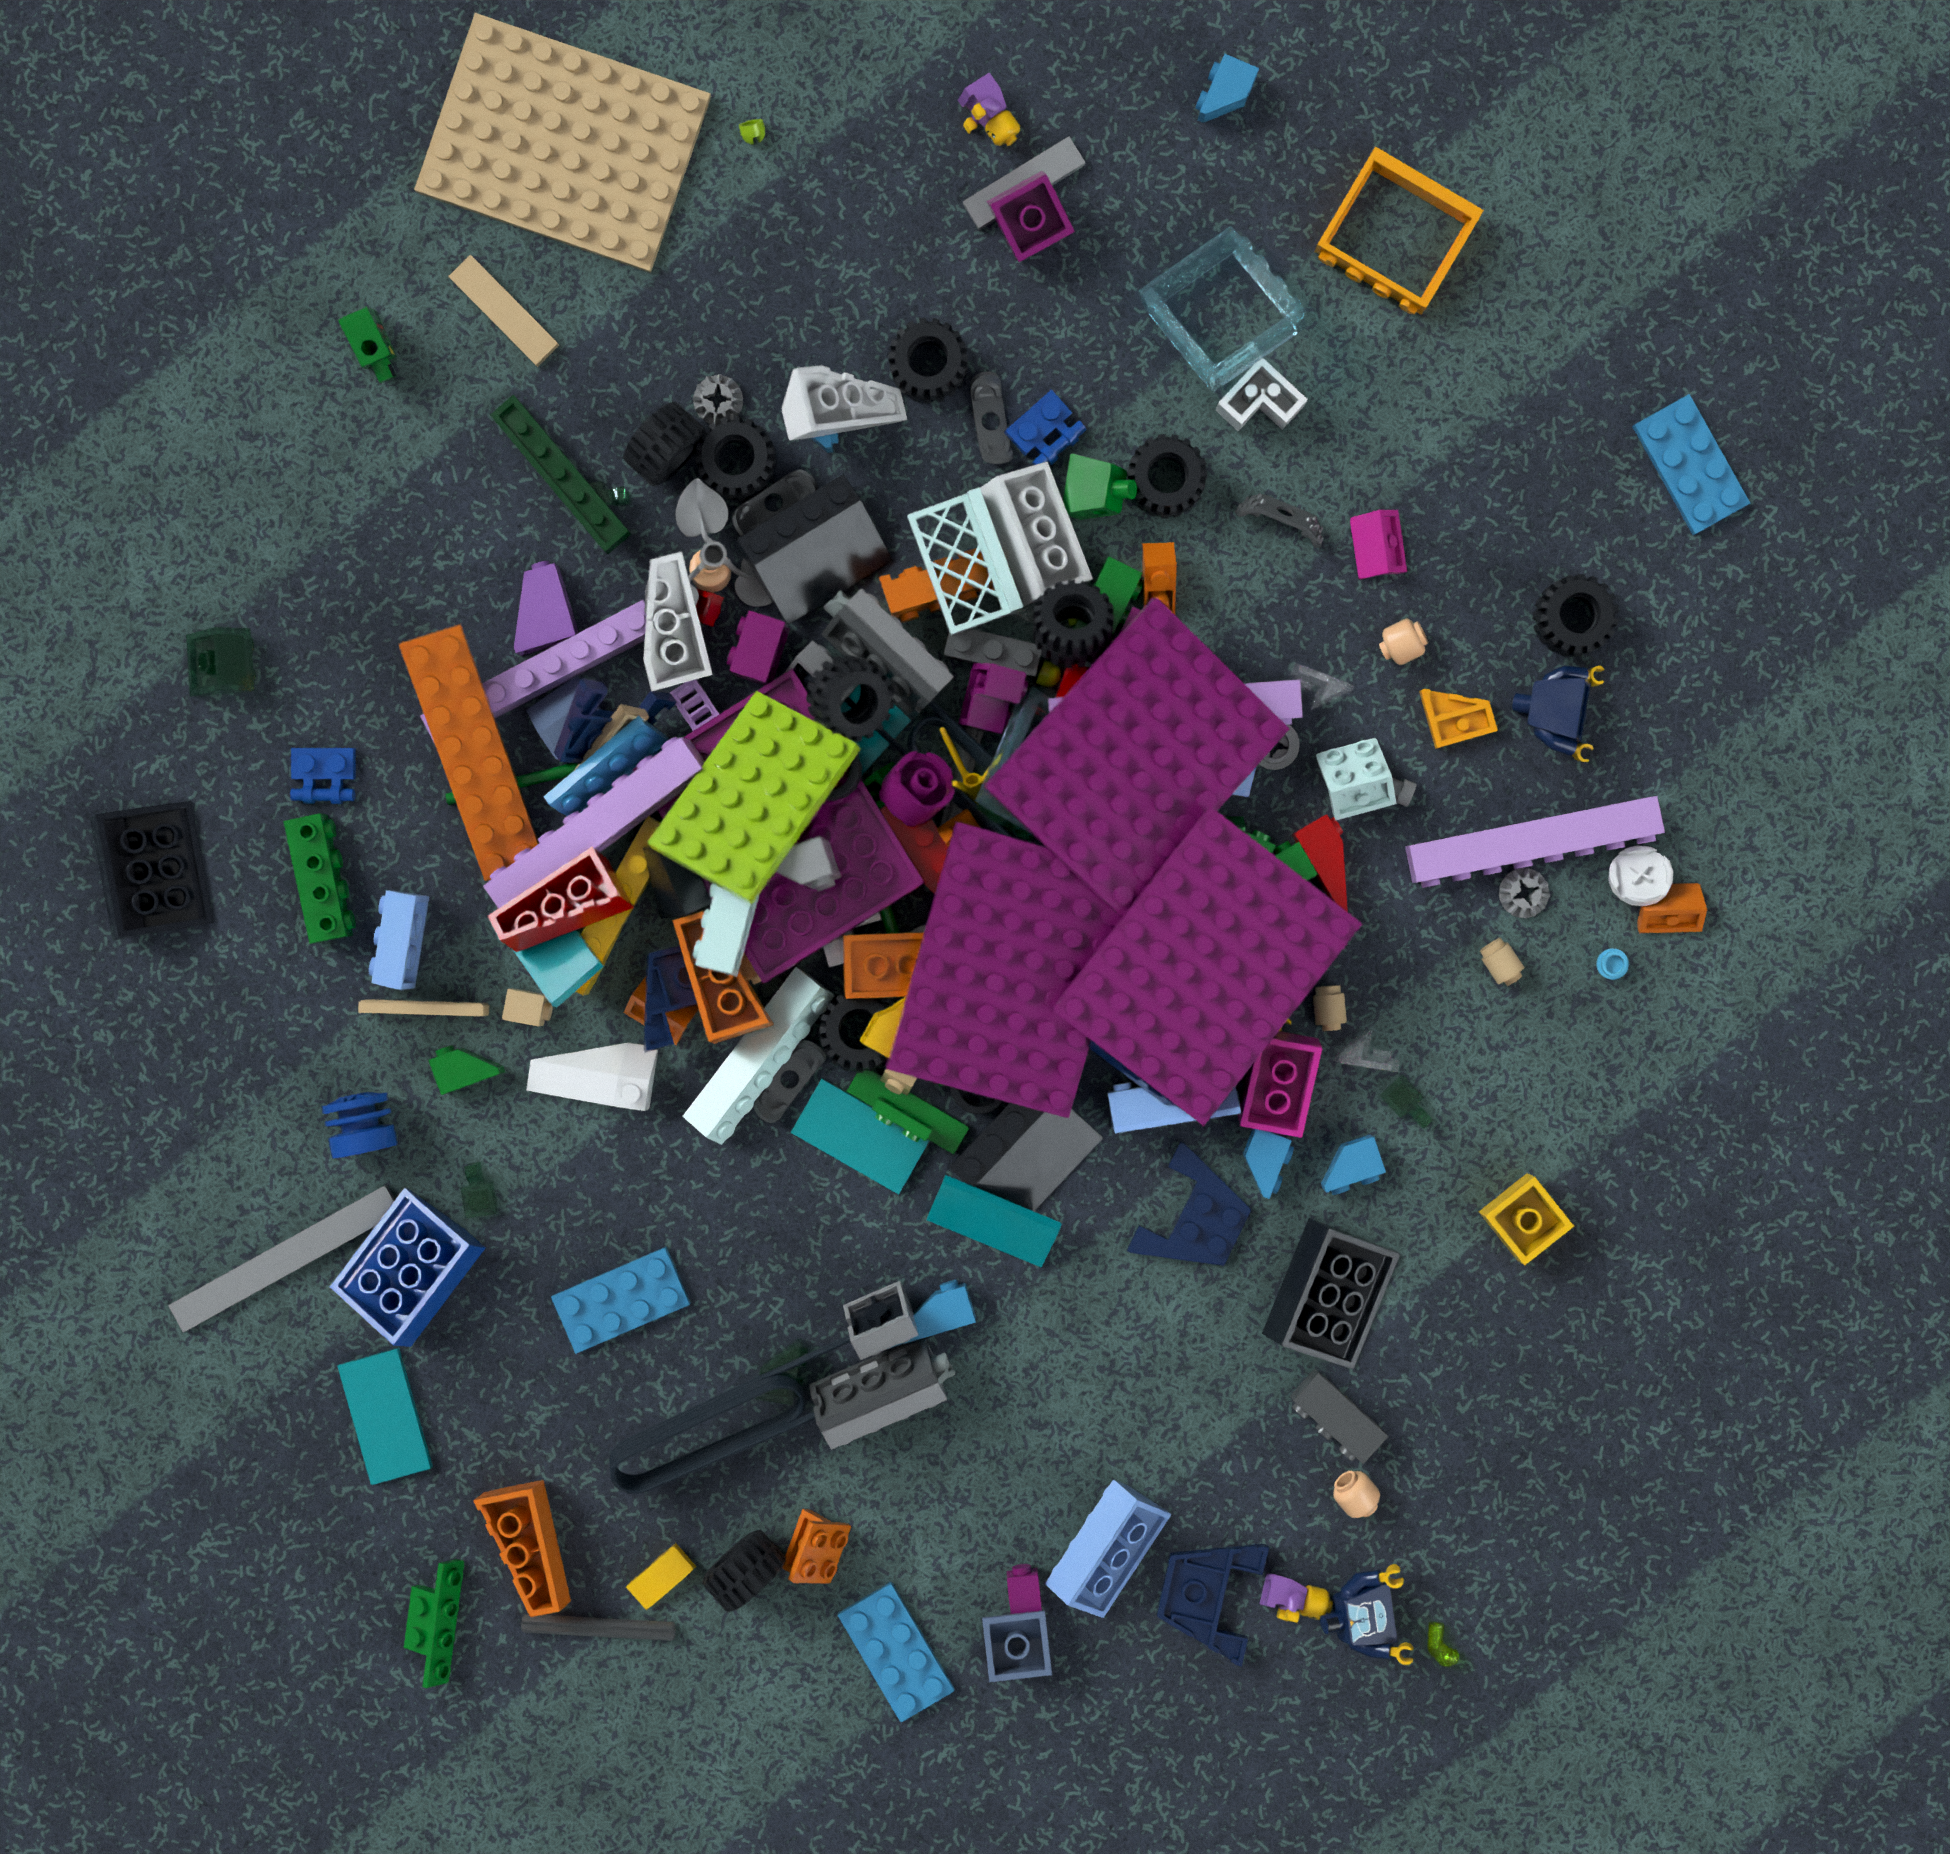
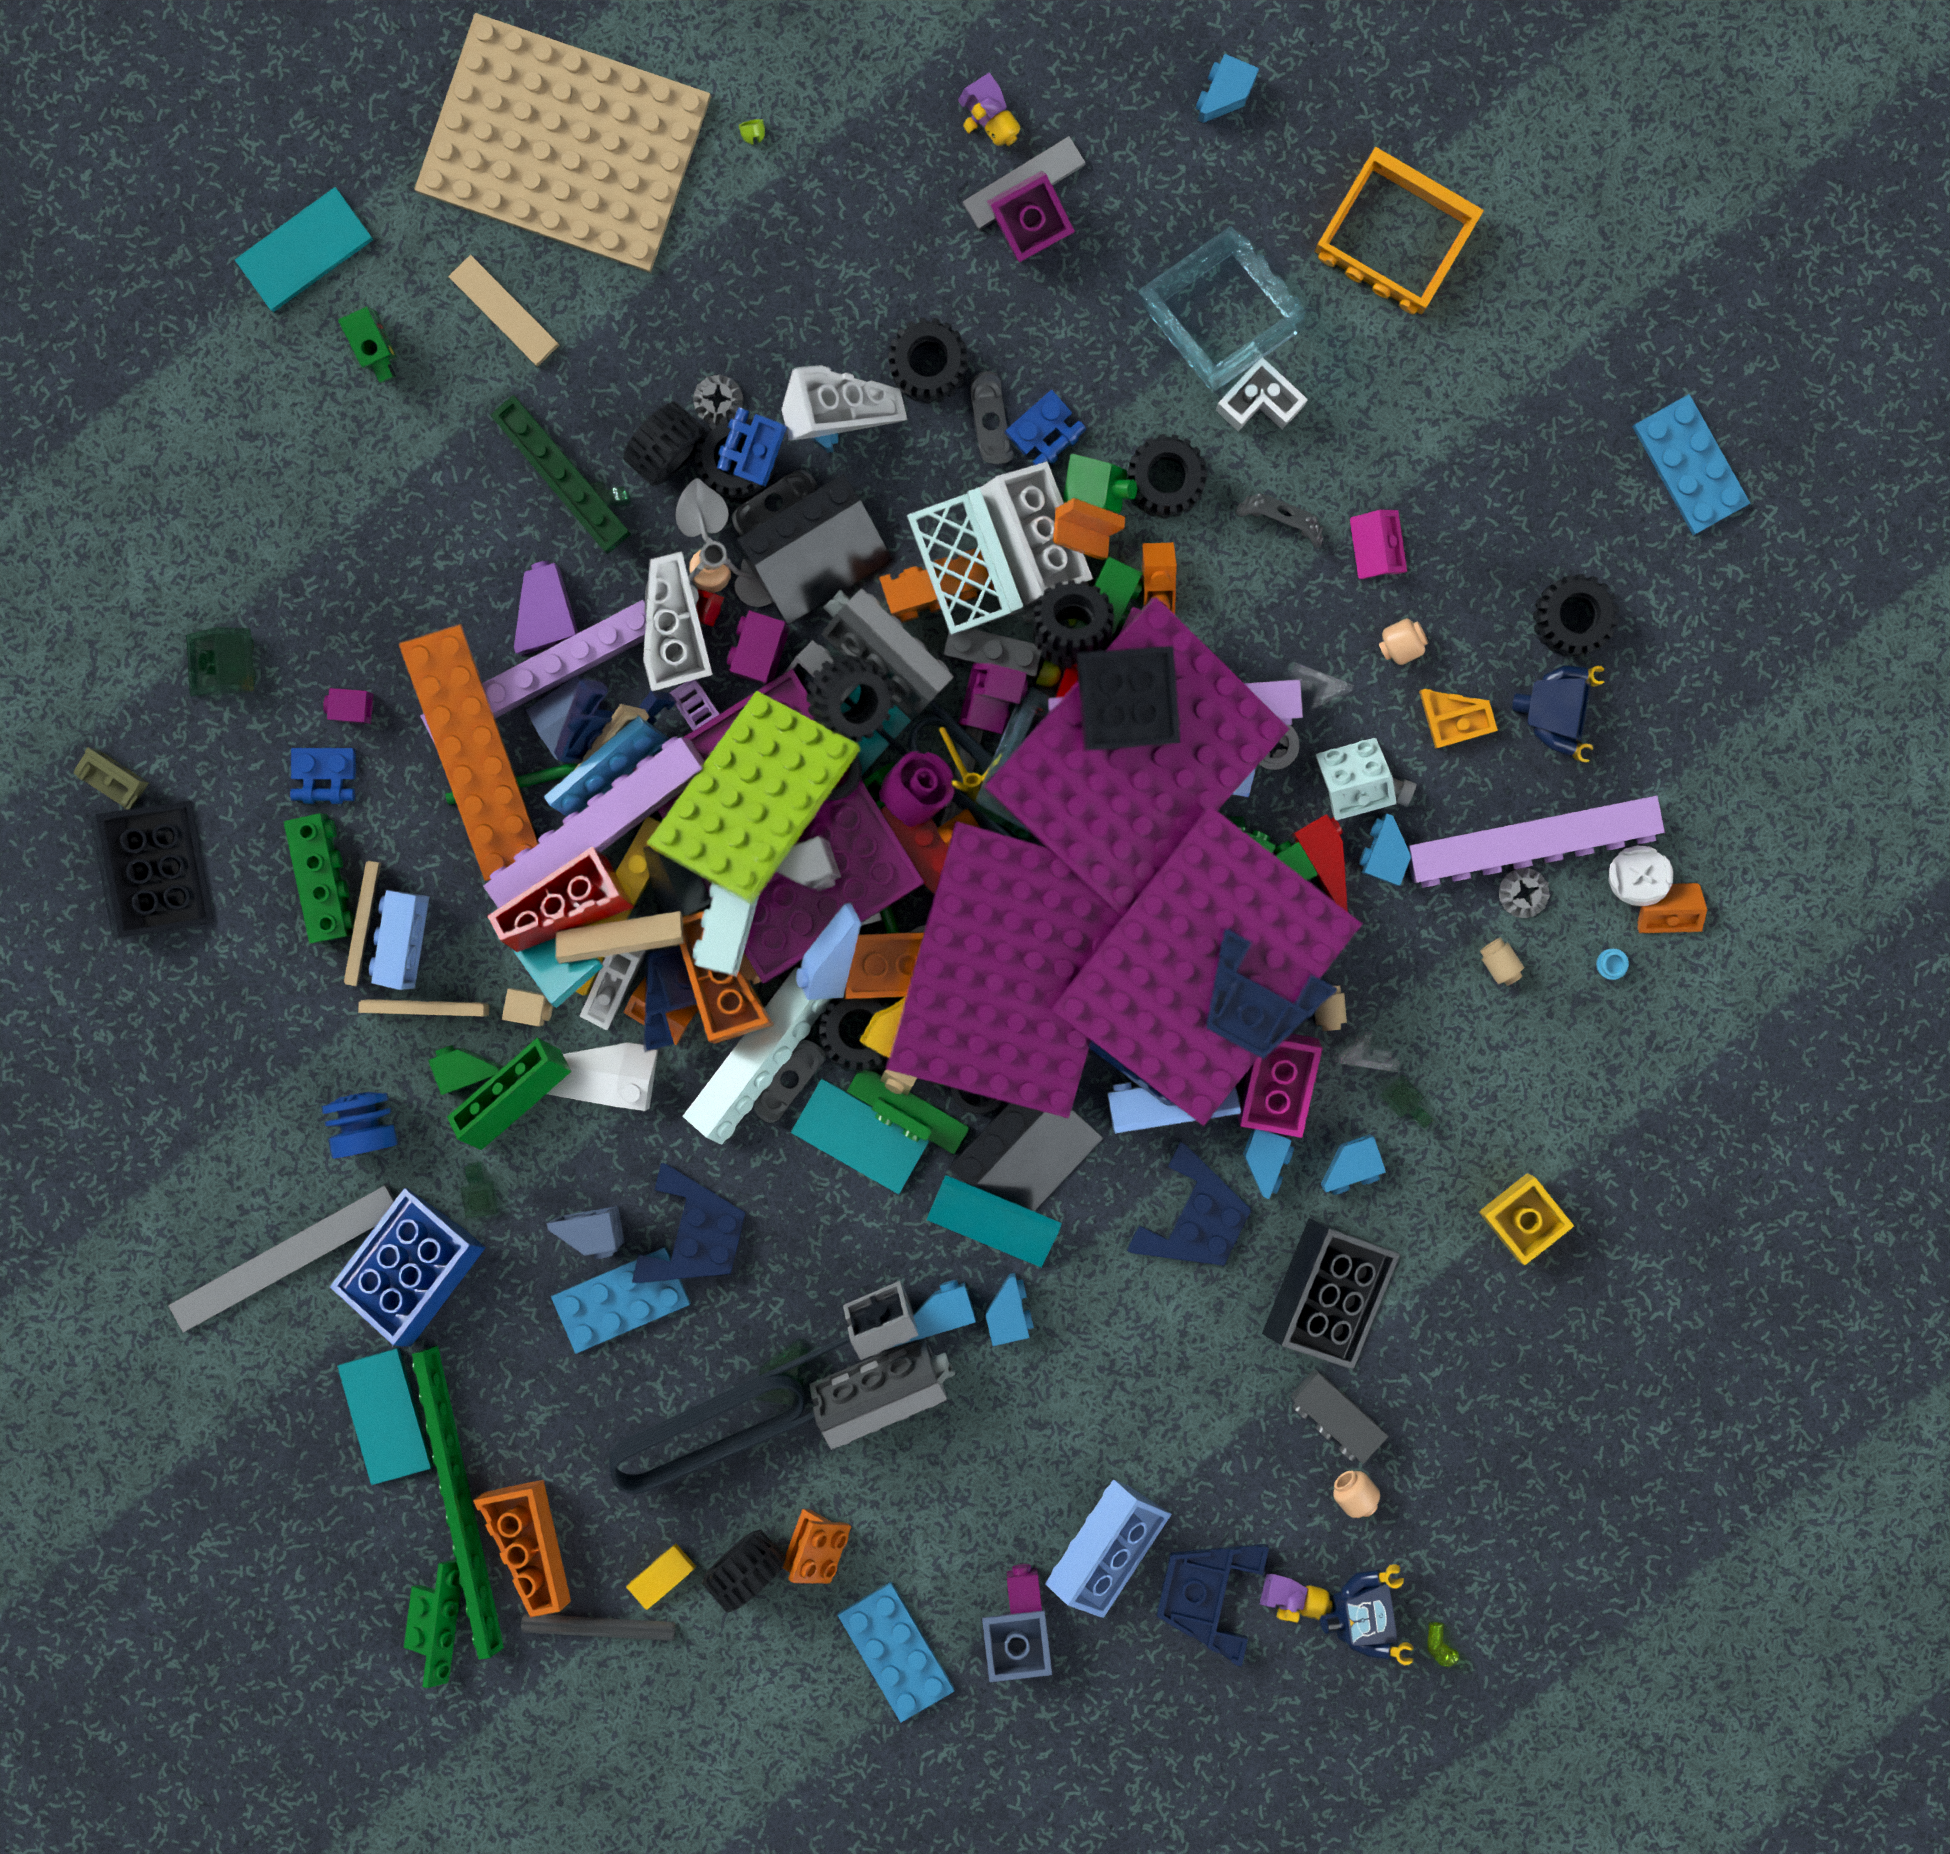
none -> olive hinge [74,747,149,810]
none -> teal tile [234,187,374,312]
none -> magenta brick [323,688,374,724]
none -> tan tile [344,861,381,986]
none -> green plate [412,1345,504,1660]
none -> green brick [447,1038,572,1150]
none -> sand blue slope [547,1206,625,1259]
none -> tan tile [556,911,684,964]
none -> white slope [580,949,648,1030]
none -> dark blue wing [632,1163,745,1284]
none -> blue plate [717,407,787,486]
none -> light blue slope [796,903,861,1000]
none -> dark azure slope [986,1273,1034,1346]
none -> orange panel [1053,498,1125,561]
none -> black plate [1076,646,1181,751]
none -> dark blue wing [1206,928,1337,1059]
none -> dark azure slope [1359,814,1411,886]

